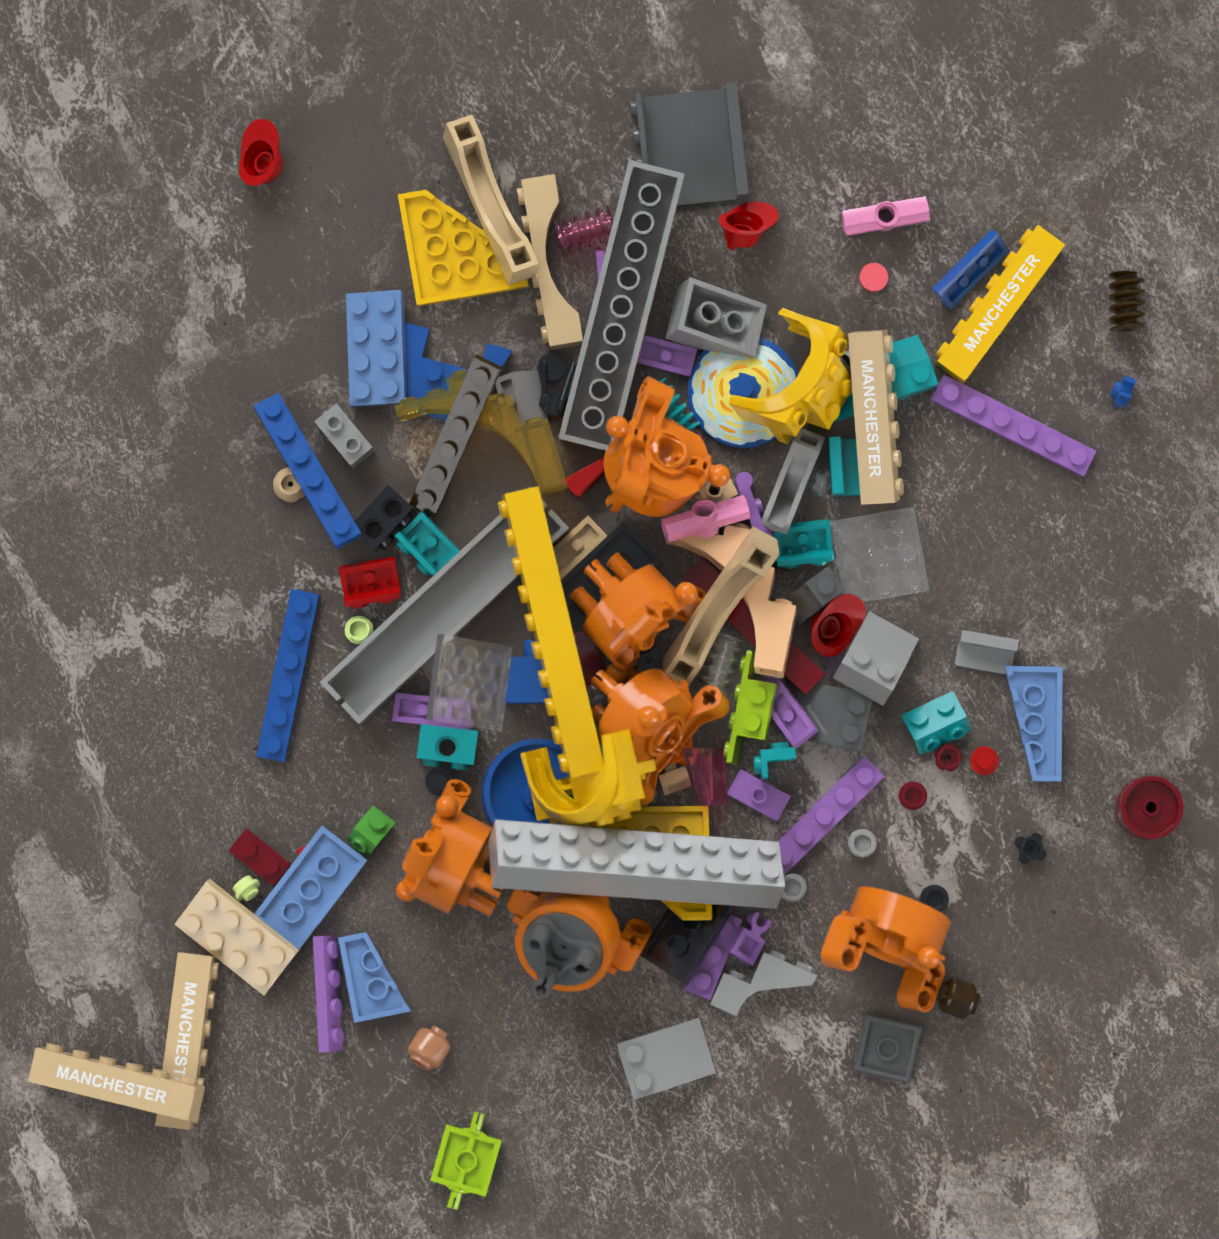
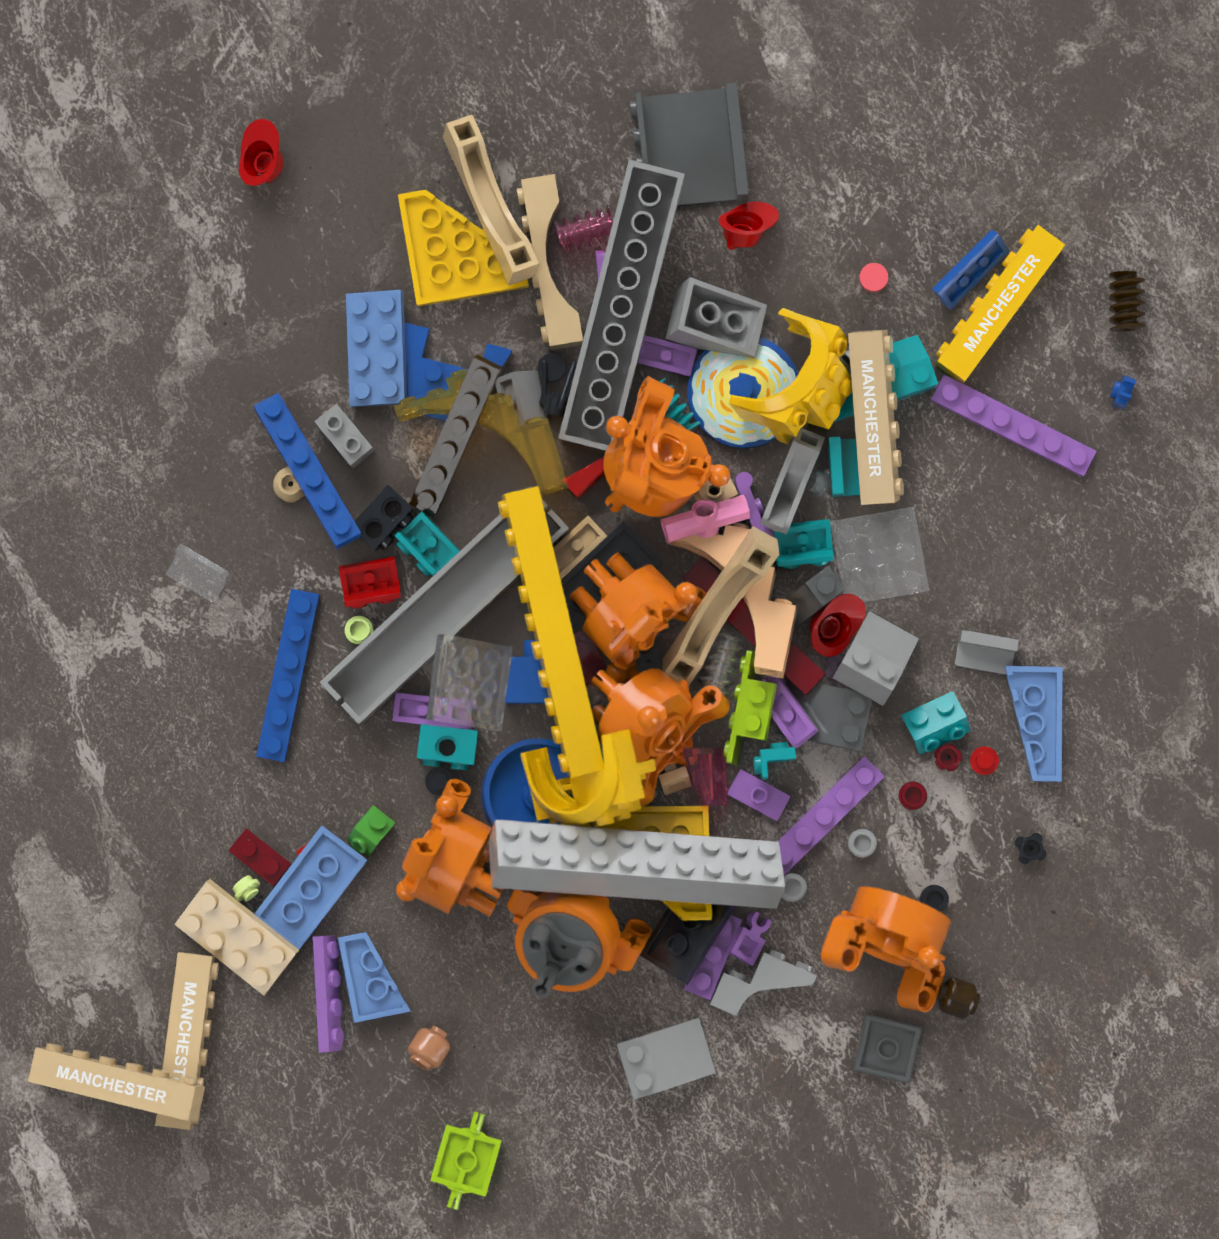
bright pink piece [841,196,930,236] -> none
dark red wheel [1115,776,1184,840] -> none
none -> clear panel [166,543,232,603]

